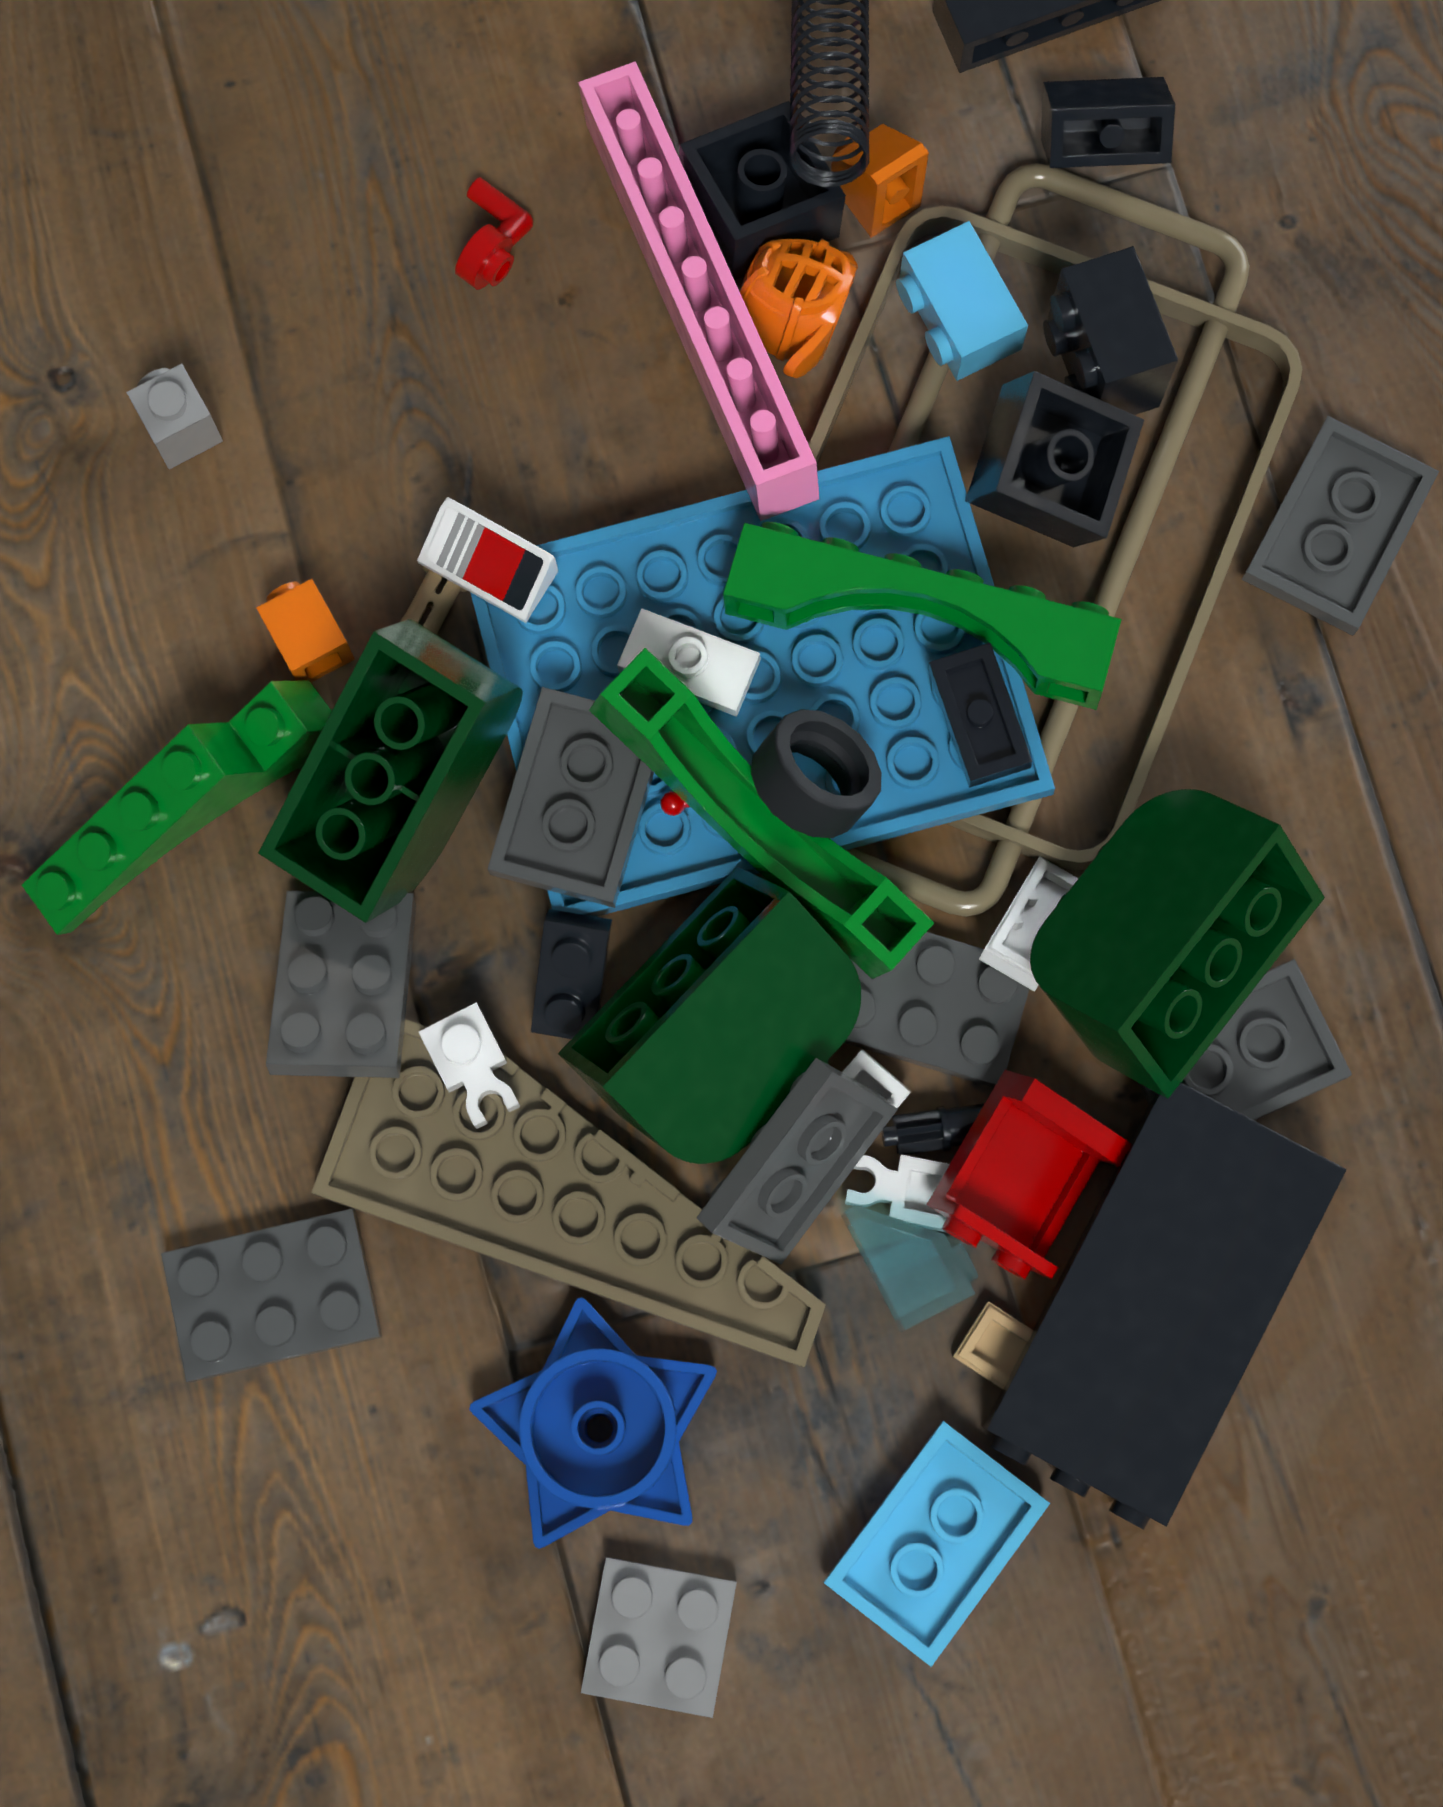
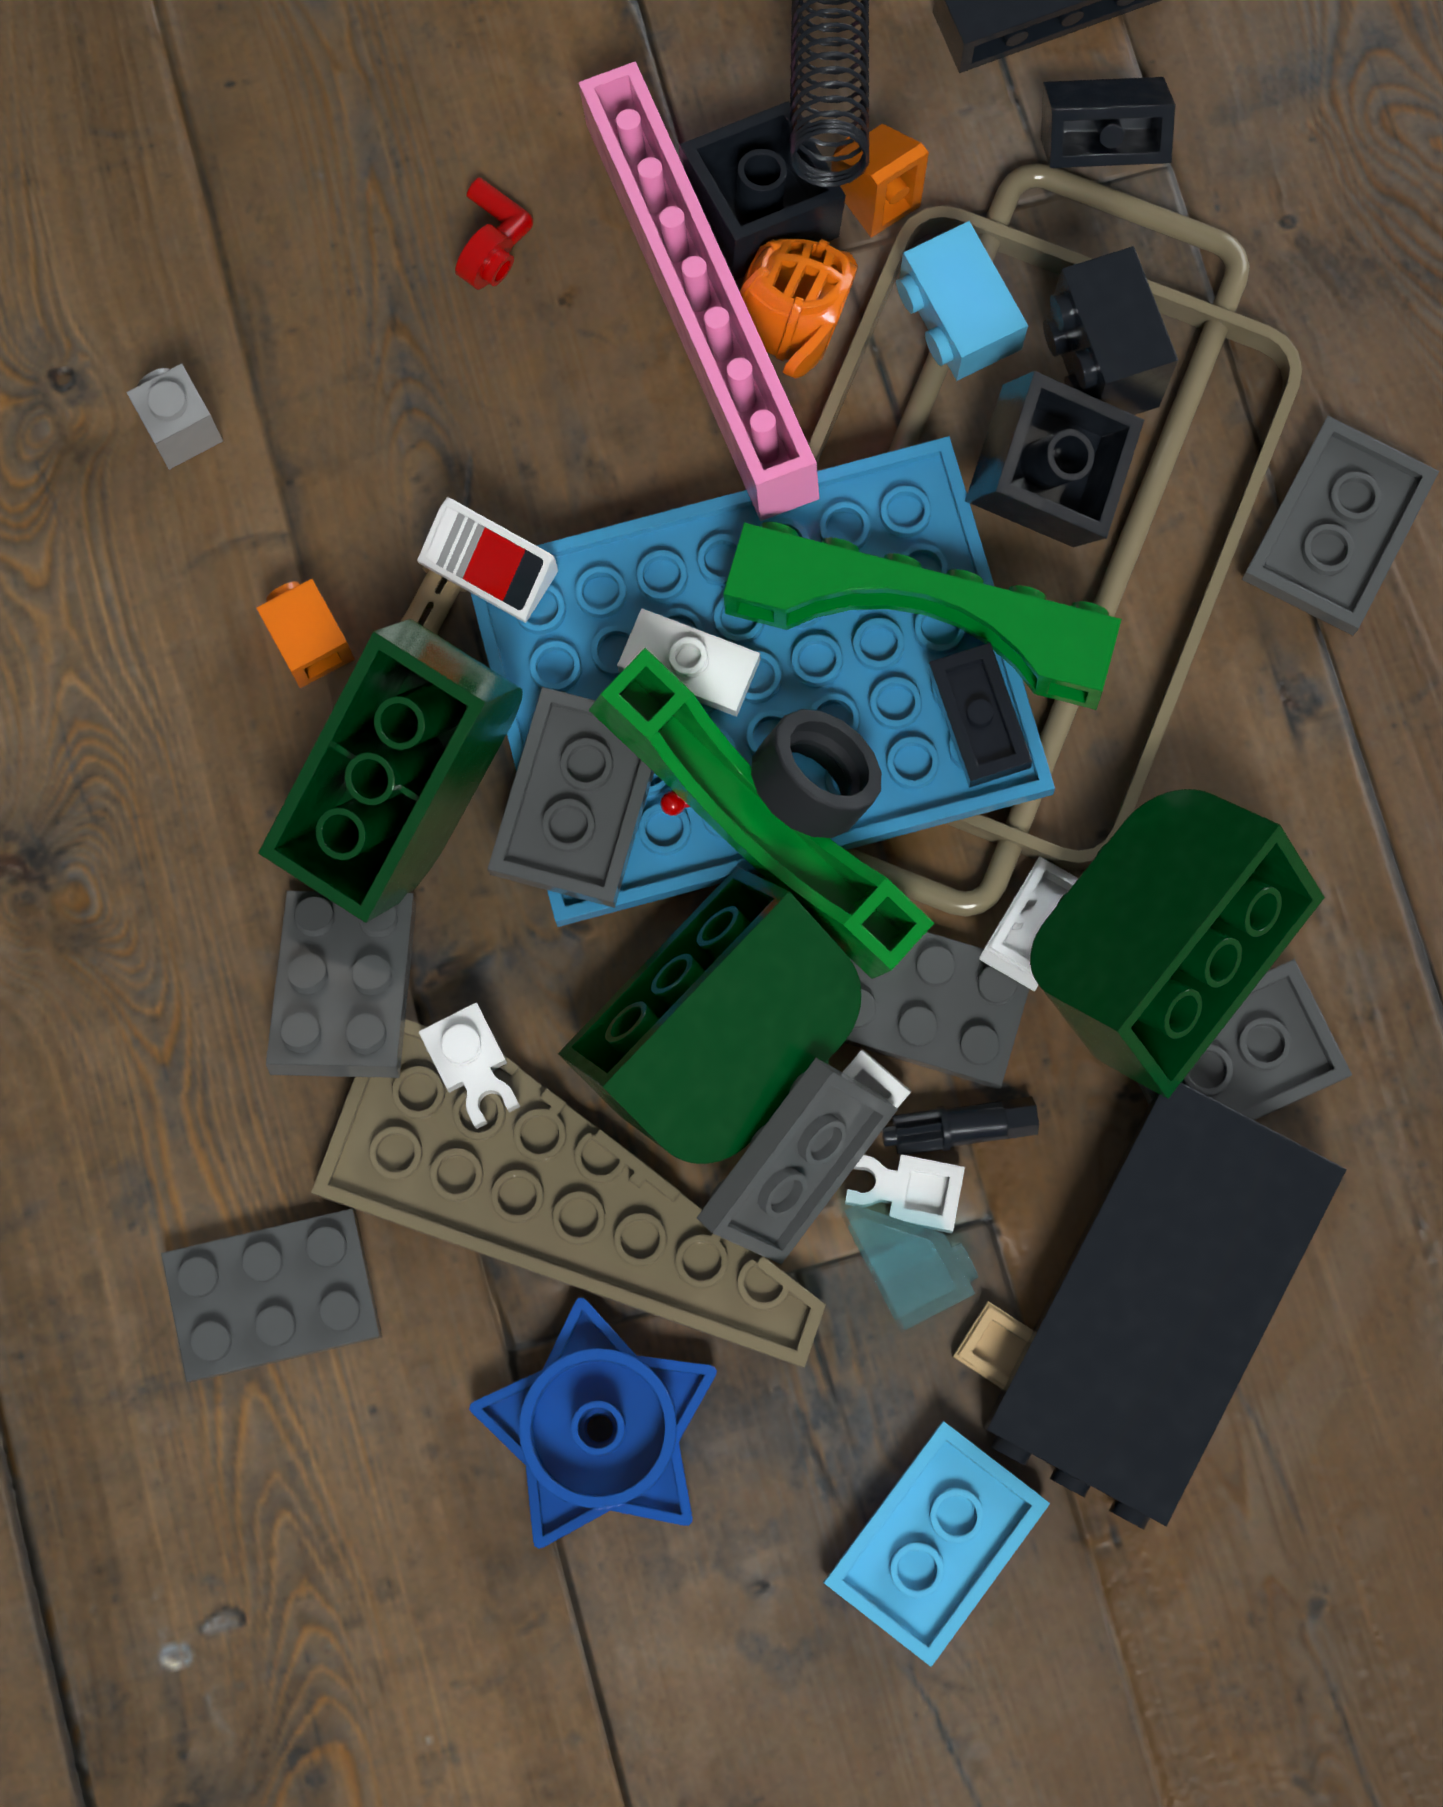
green arch [22,680,332,935] -> none
black plate [531,909,612,1039] -> none
light grey plate [581,1557,737,1718] -> none
red panel [926,1070,1132,1280] -> none

